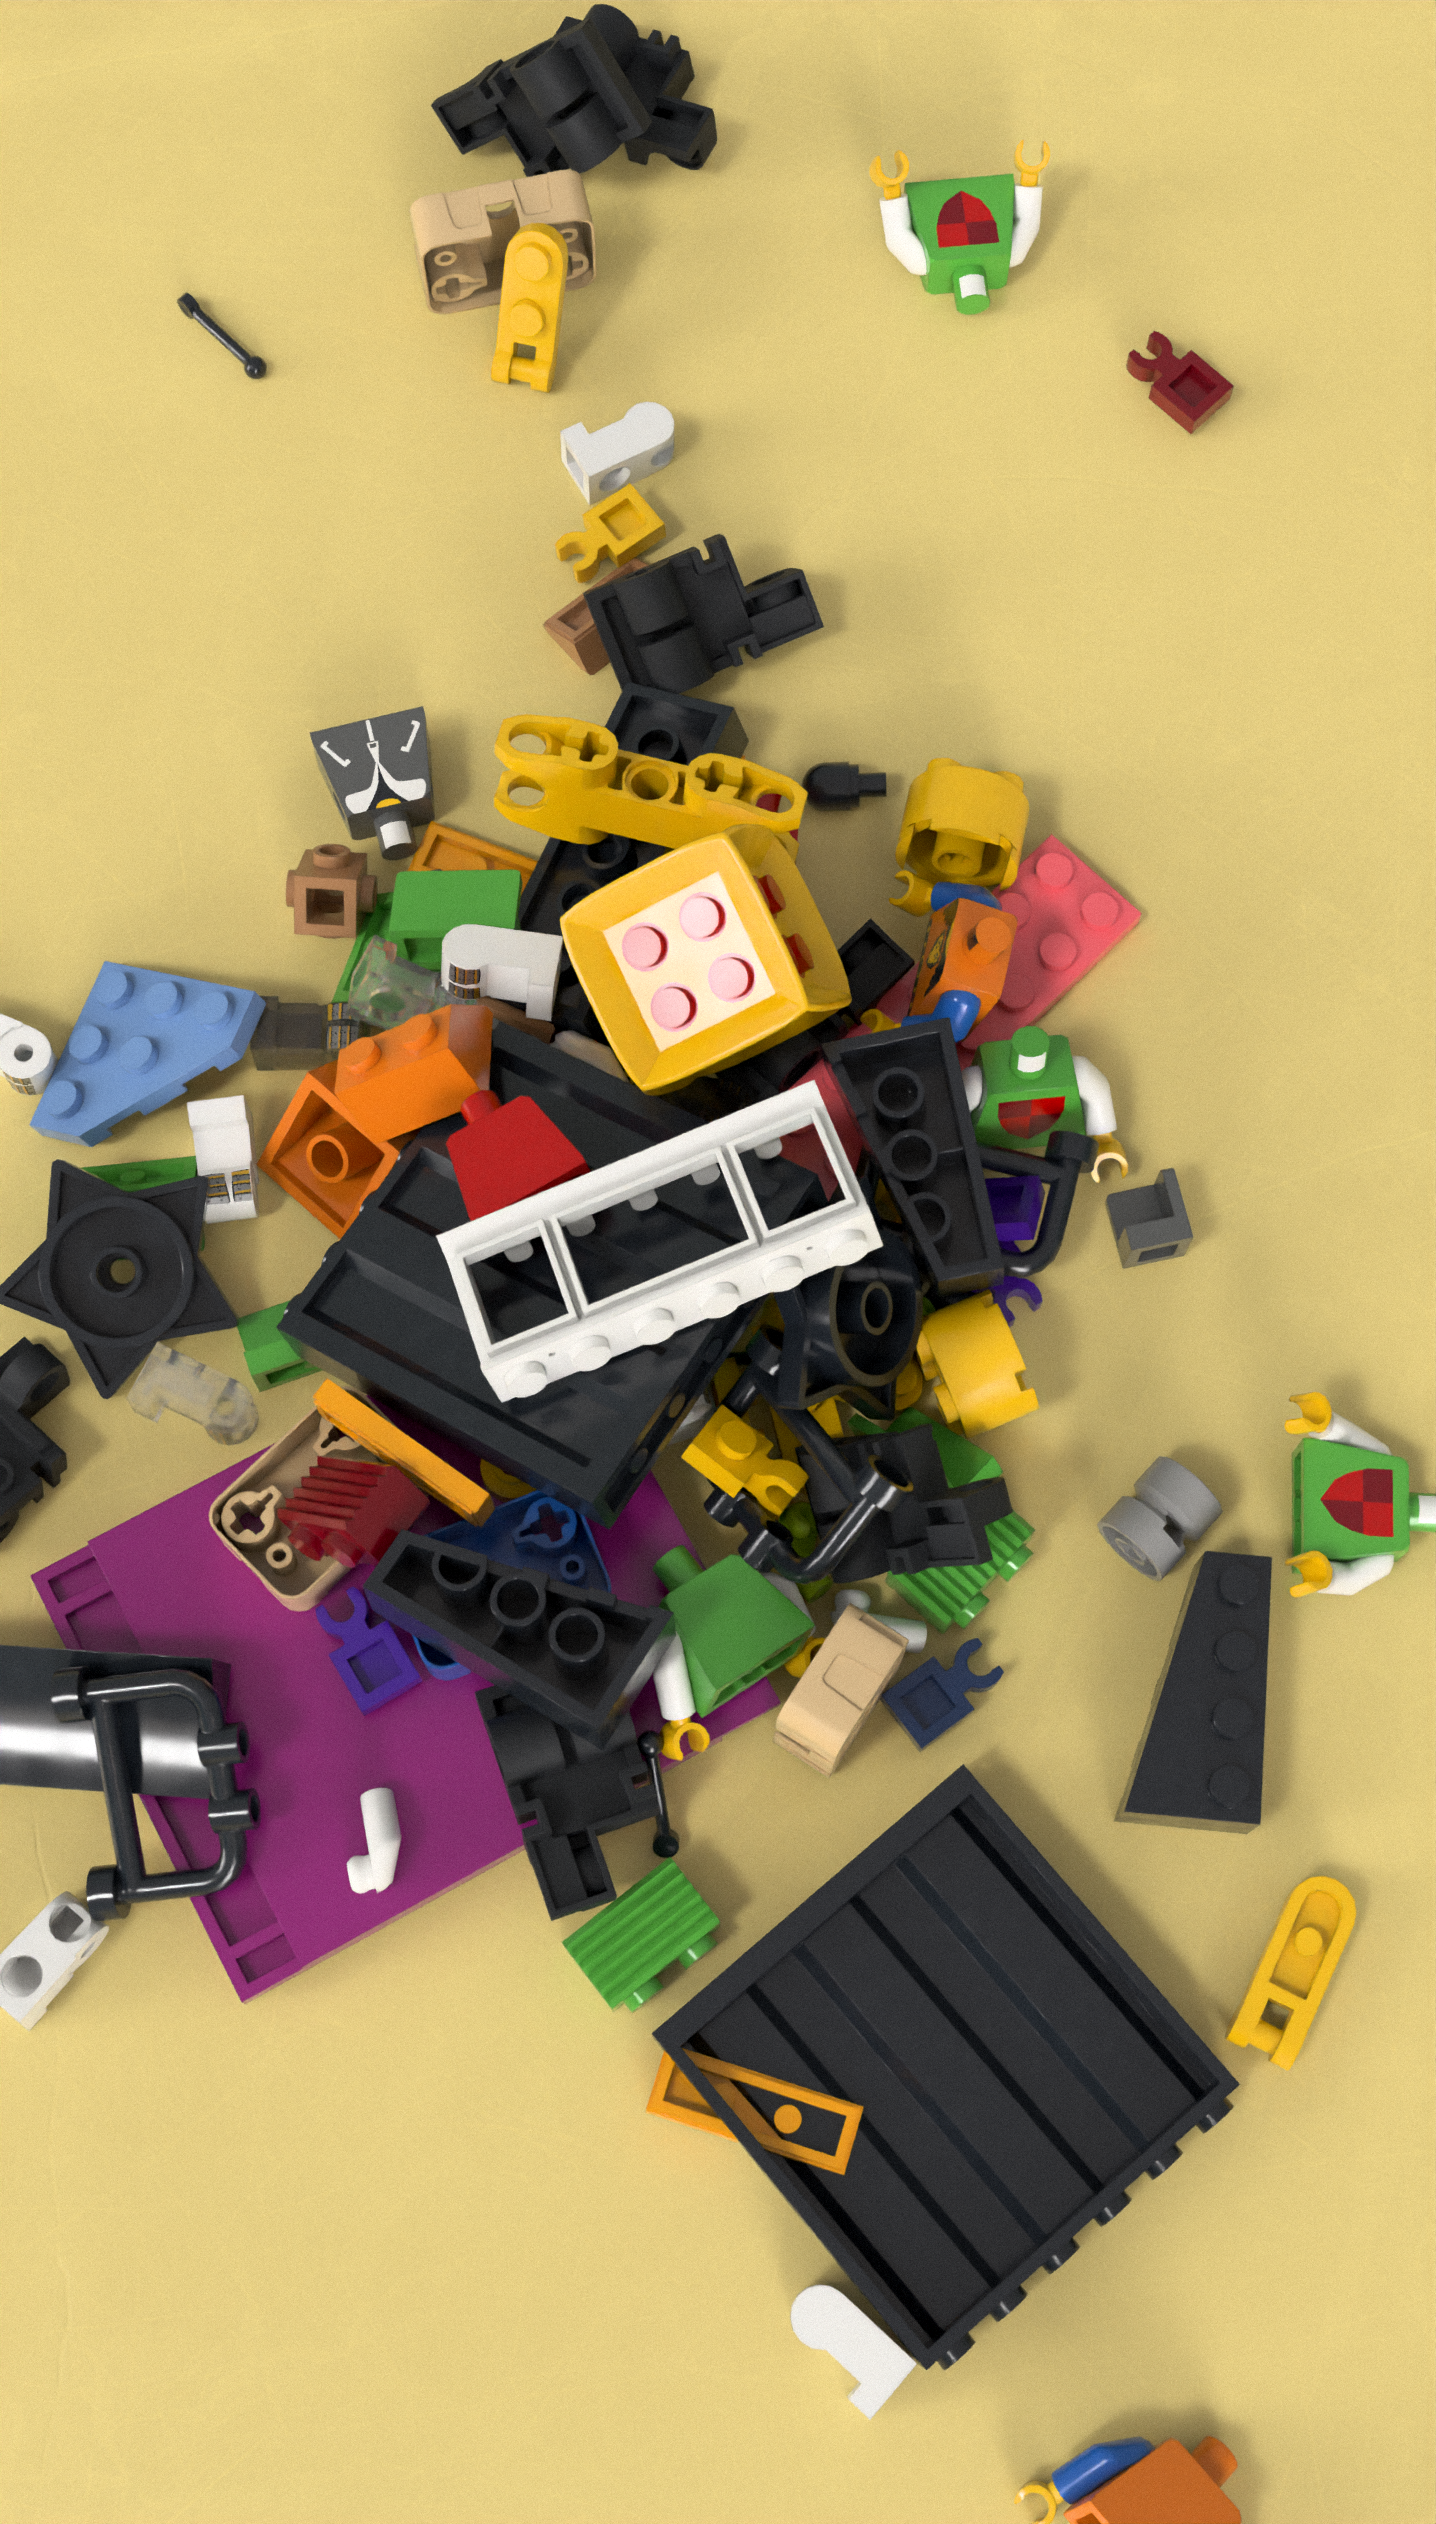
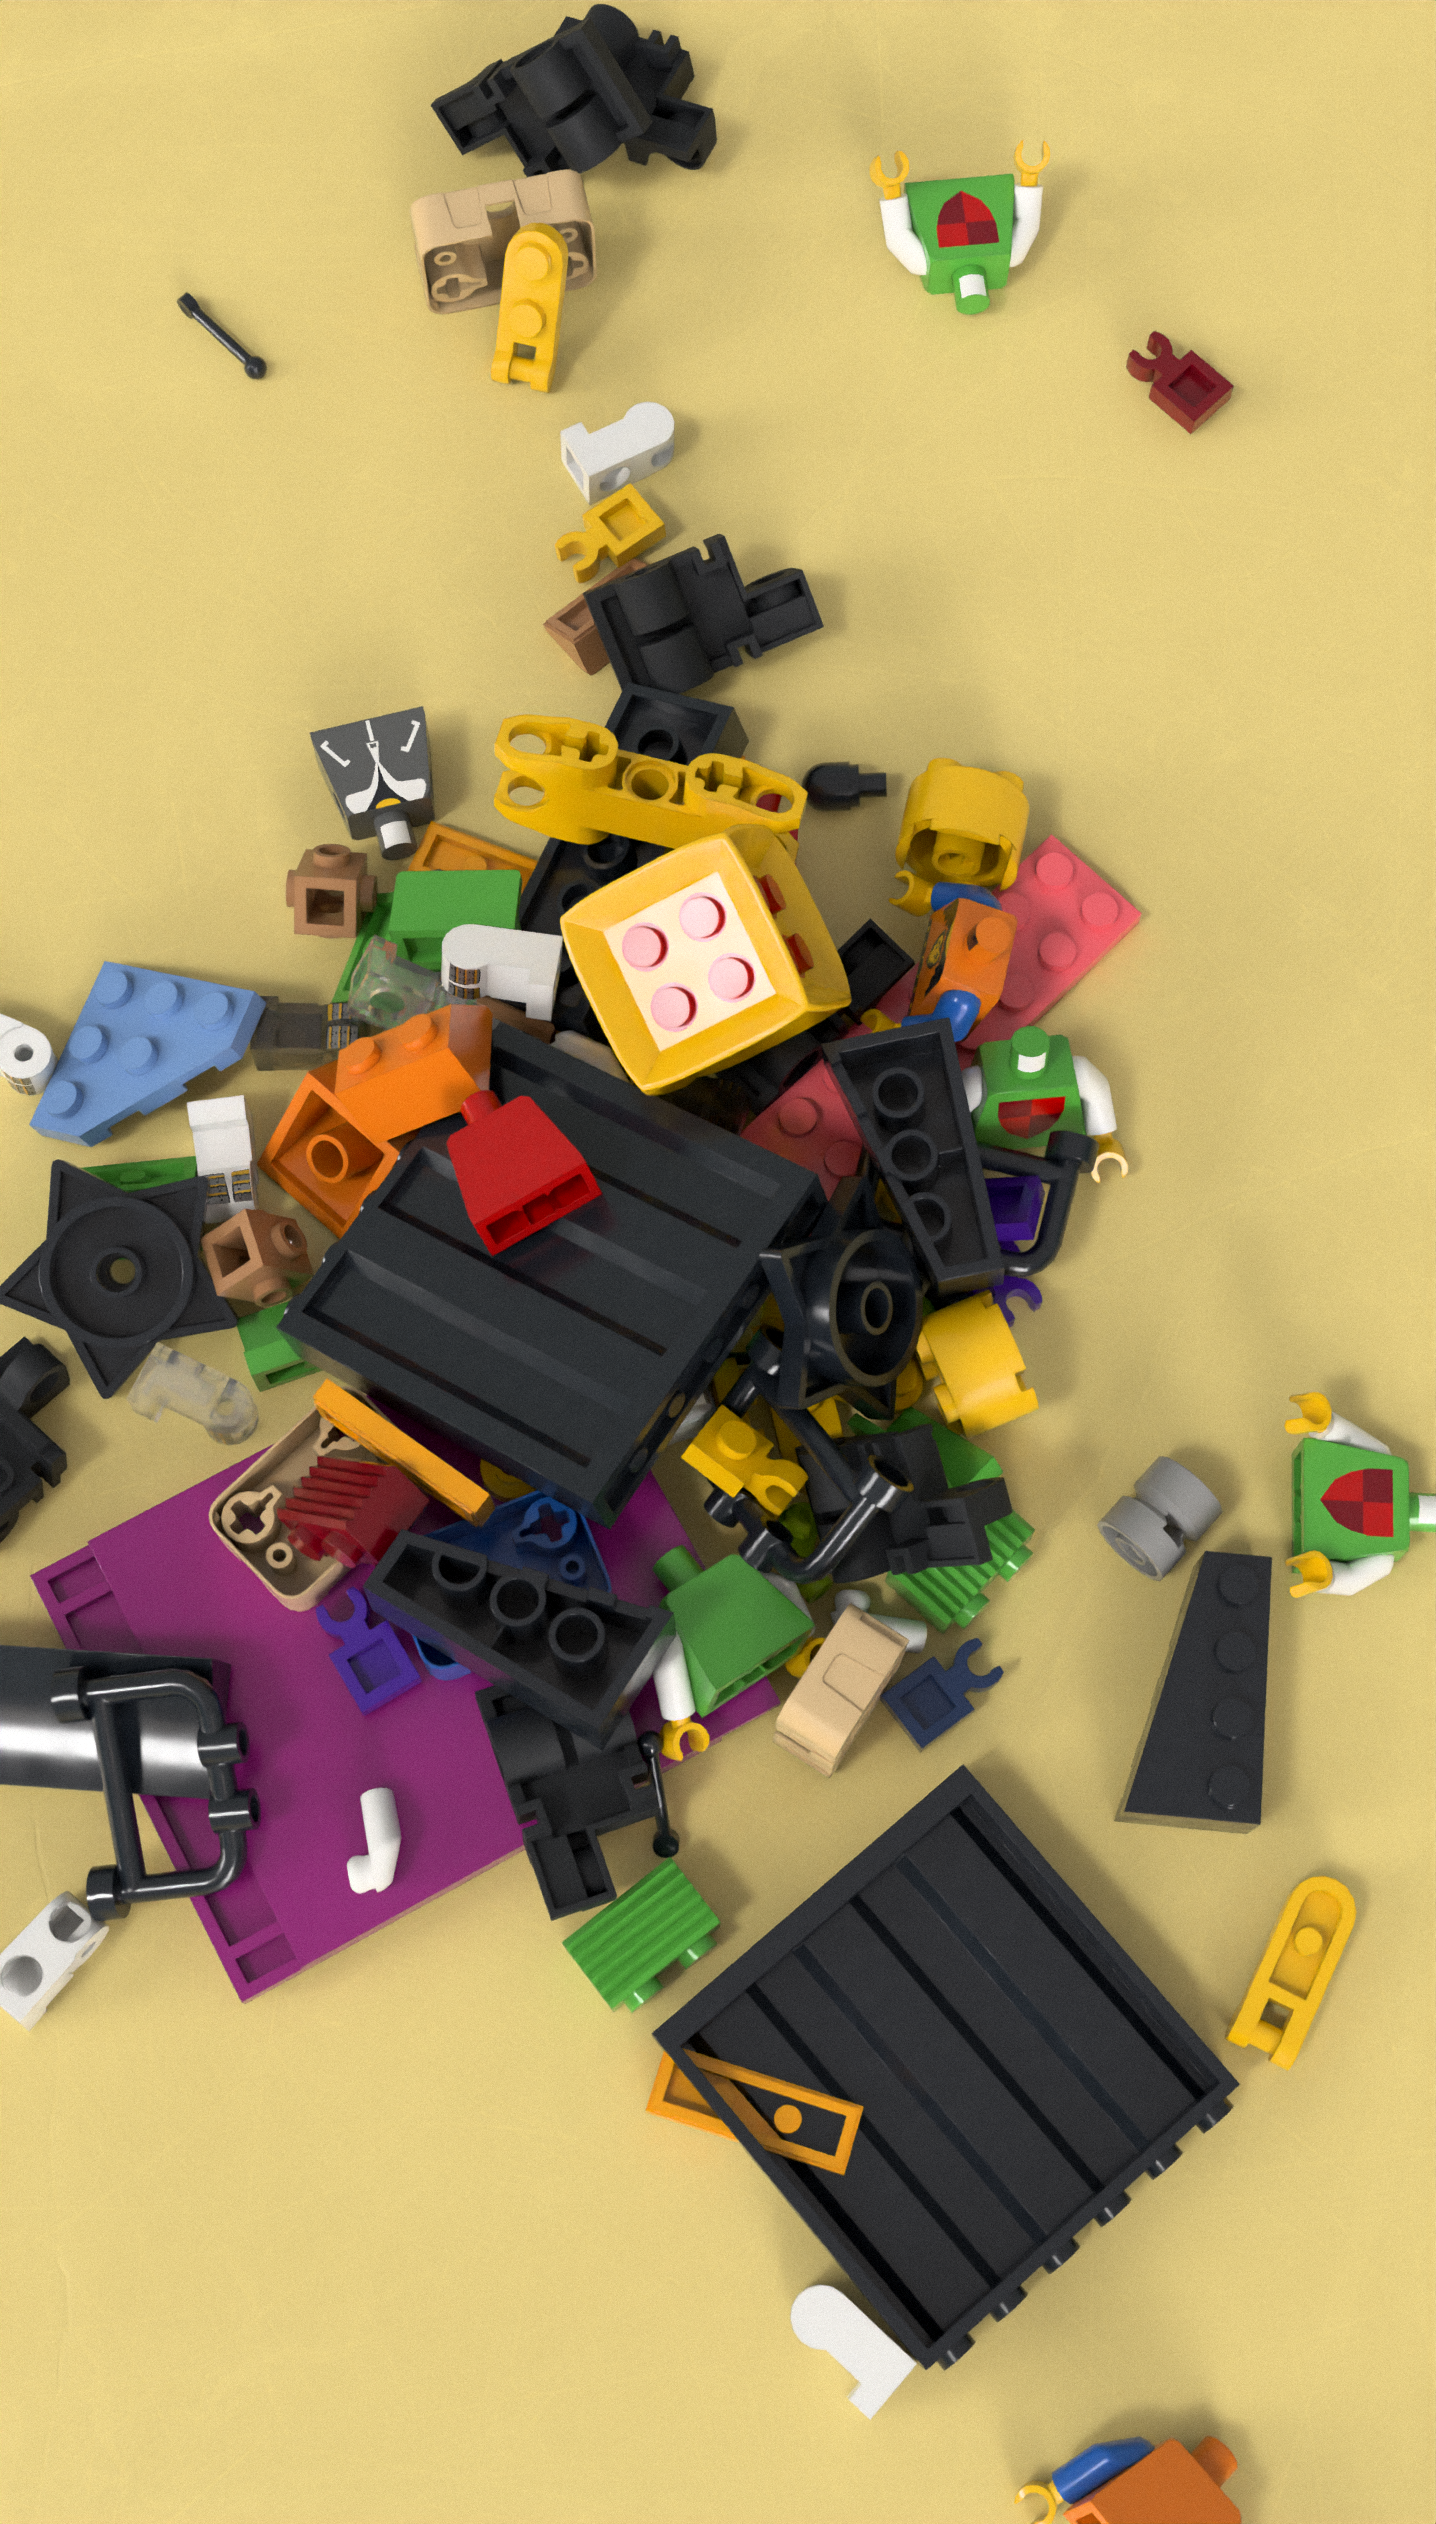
white window [436,1080,883,1403] -> none
dark grey panel [1105,1168,1193,1269] -> none
none -> medium nougat brick [200,1208,314,1307]

